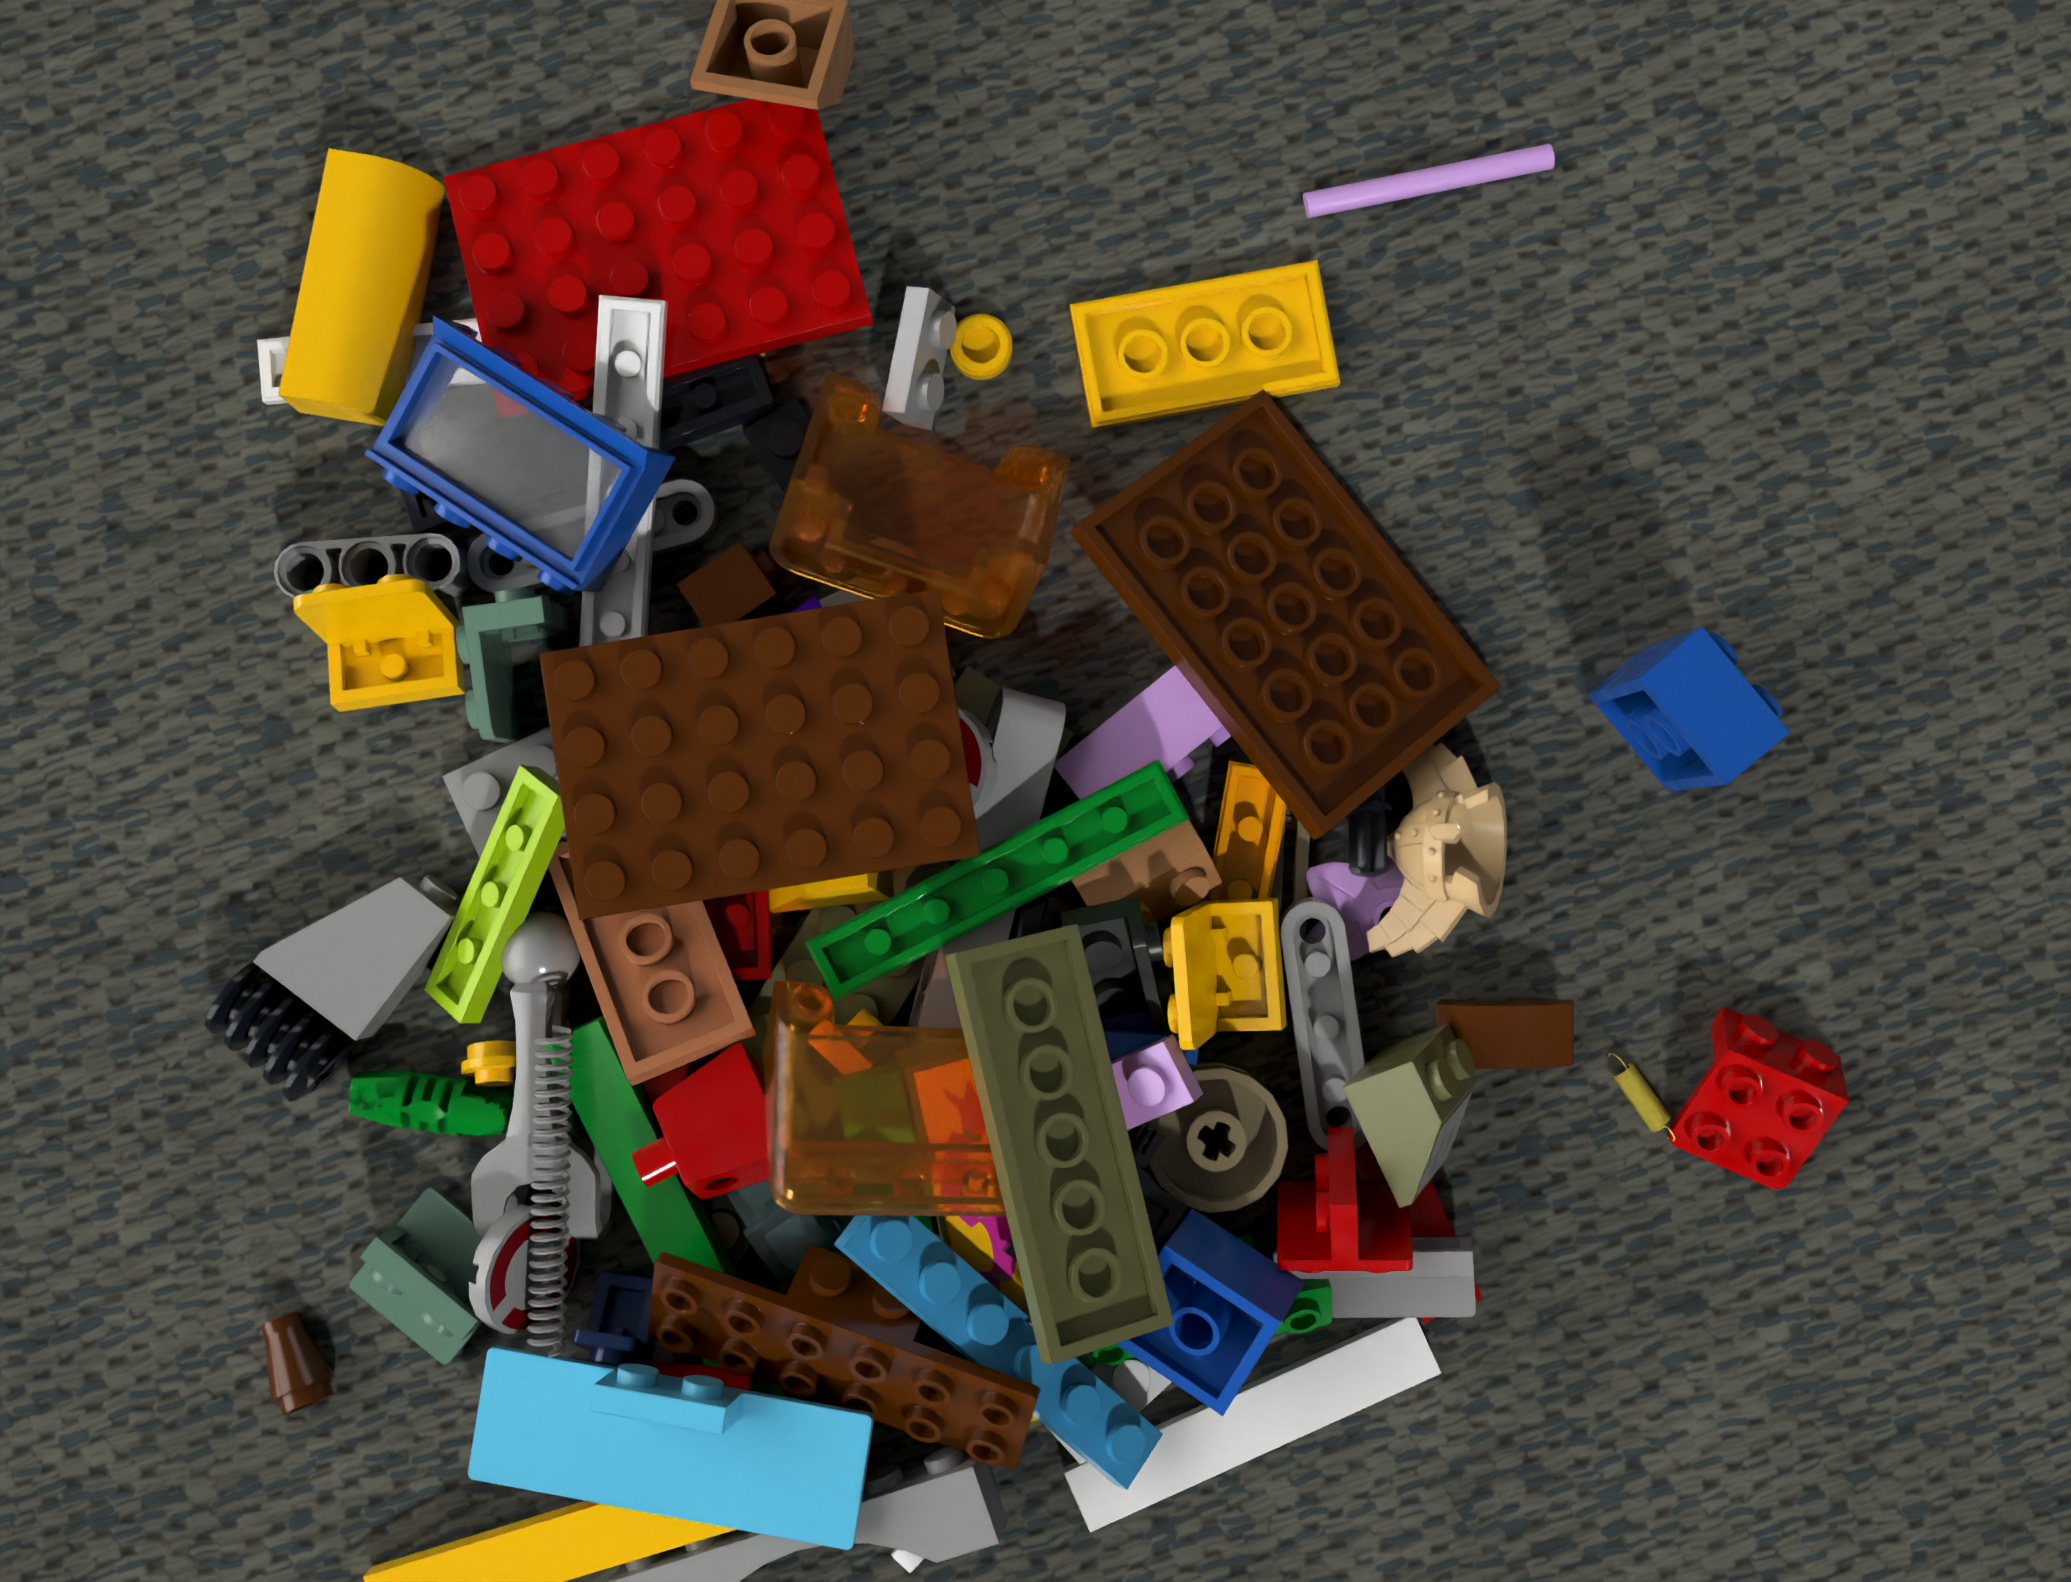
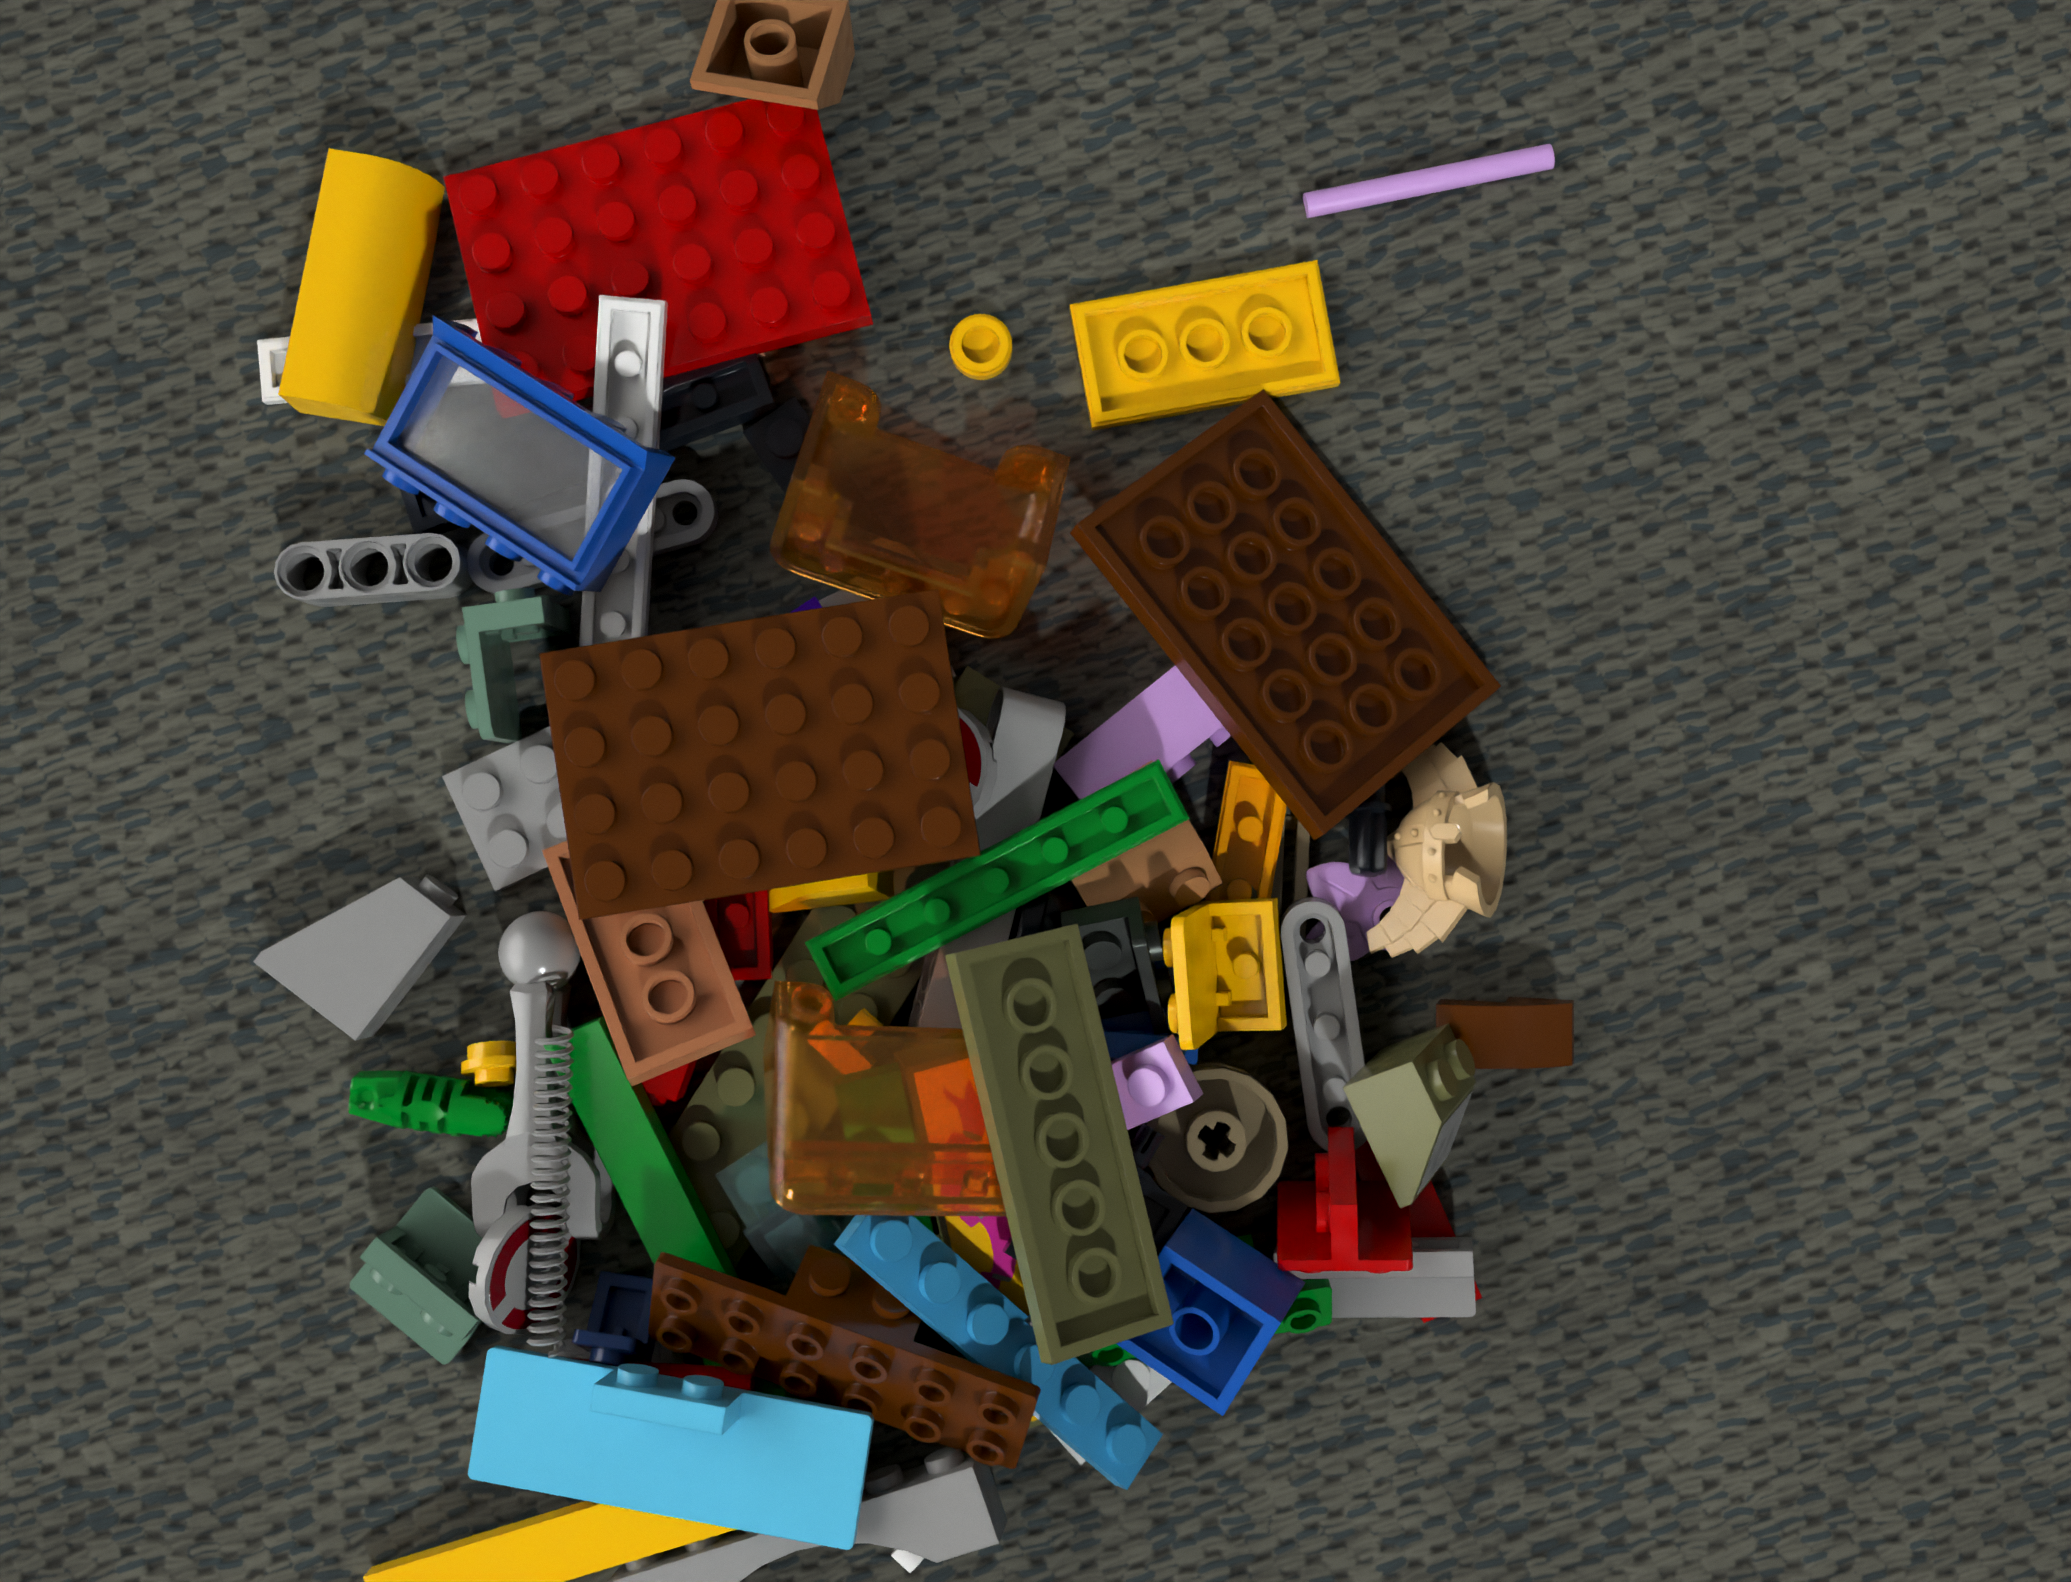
black piece [204,961,354,1102] -> none
reddish brown cone [261,1311,336,1415] -> none
yellow bracket [293,574,465,712] -> none
lime plate [424,765,565,1024] -> none
red torso [631,1041,803,1199] -> none
reddish brown brick [676,541,784,626] -> none
light grey plate [882,286,957,430] -> none
white tile [1064,1318,1441,1532] -> none
blue brick [1587,627,1791,792] -> none
light yellow piece [1609,1053,1675,1141] -> none
red bracket [1669,1006,1849,1189] -> none

